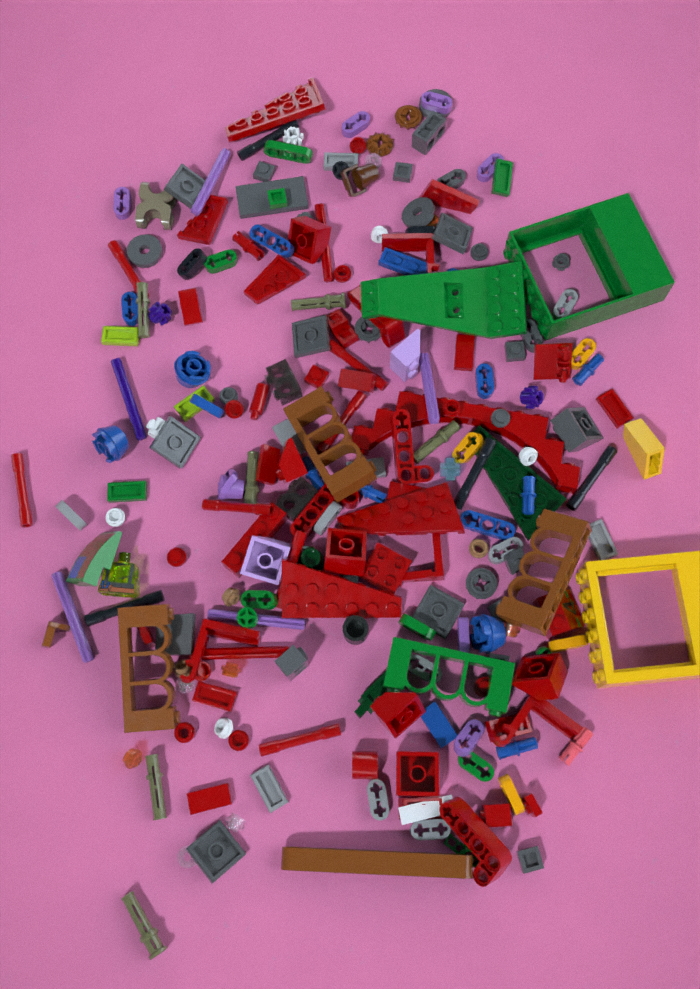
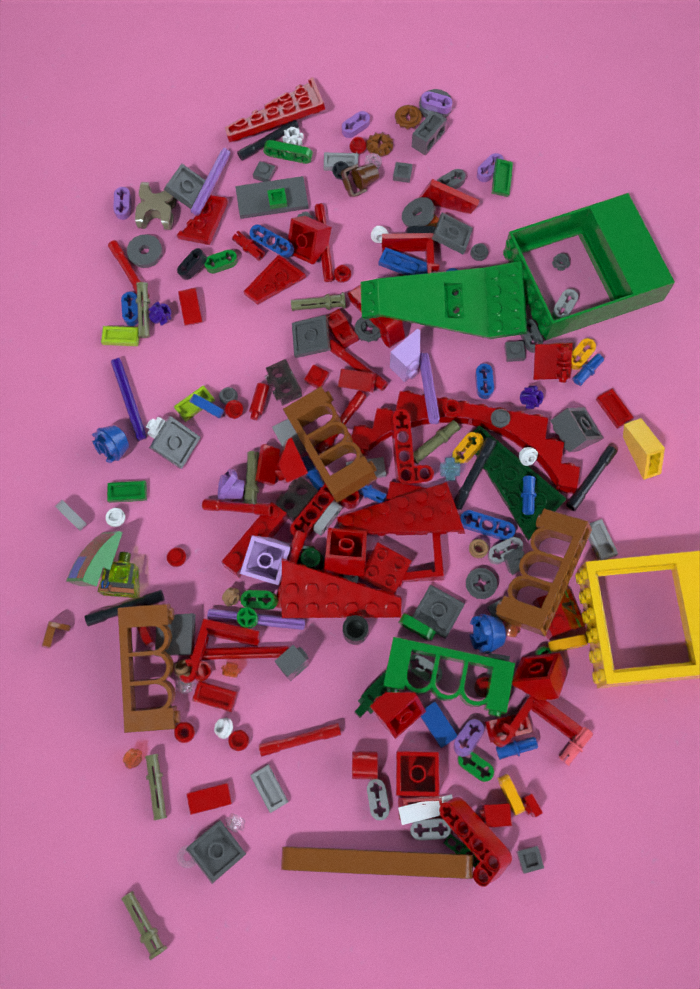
red piece [11,453,33,528] -> none
medium lavender axle [51,571,94,663] -> none
blue cone [174,351,211,388] -> none
red tile [454,334,475,371] -> none
medium lavender beam [457,617,470,653] -> none

